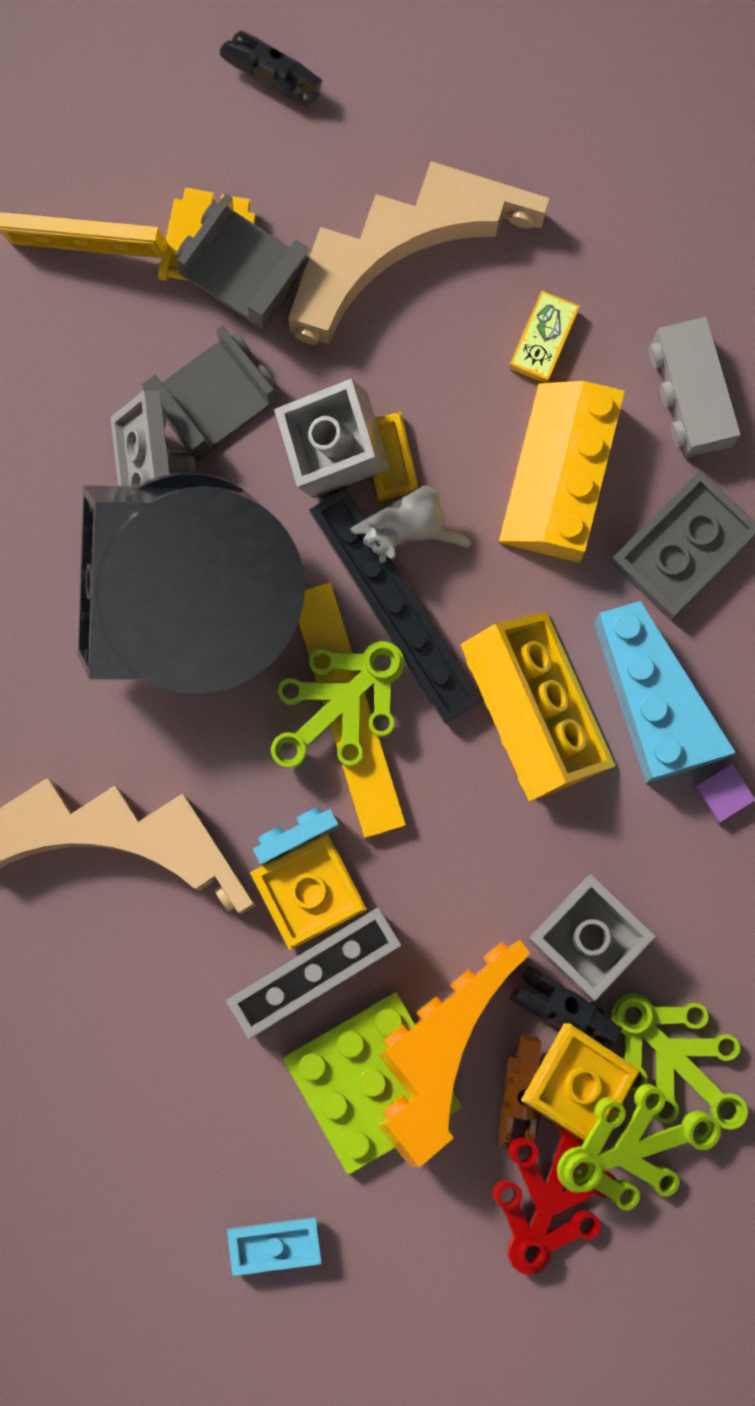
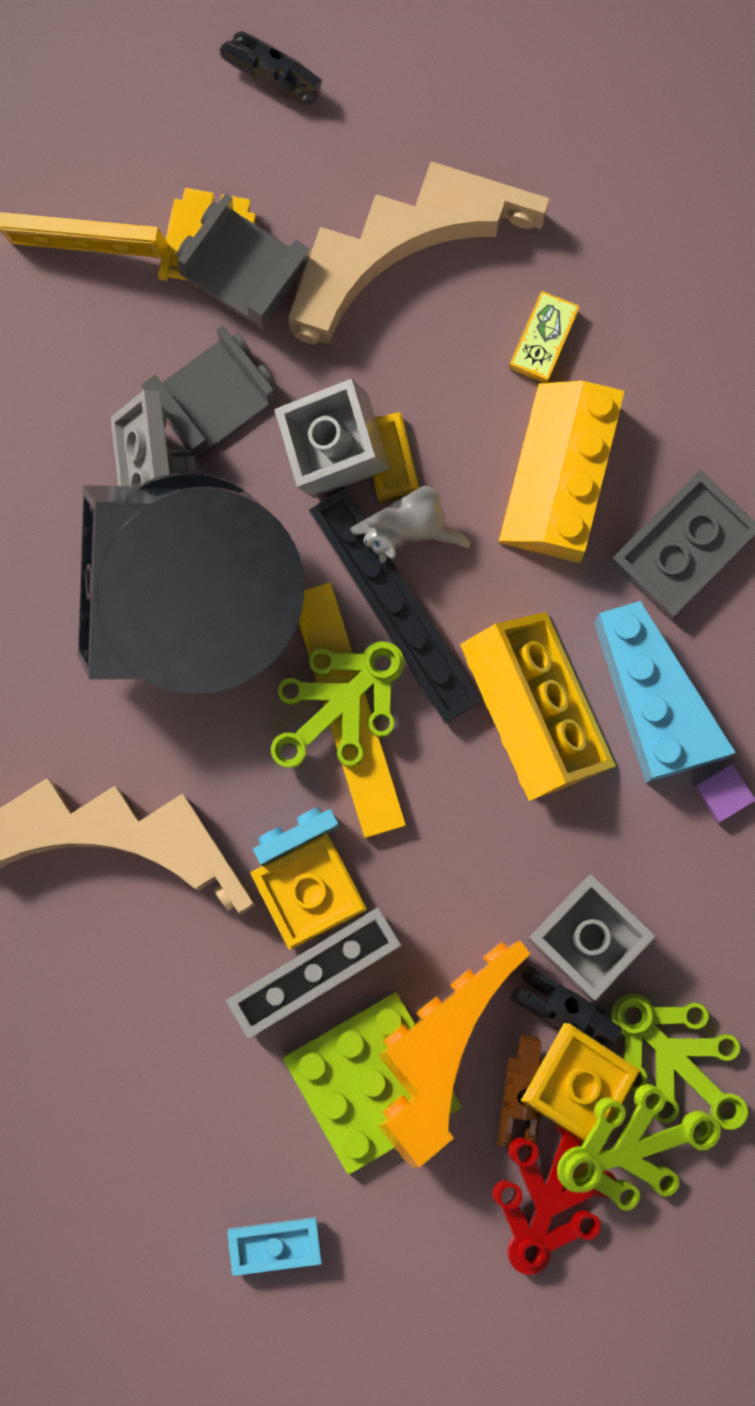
light grey brick [649,316,741,459] -> none

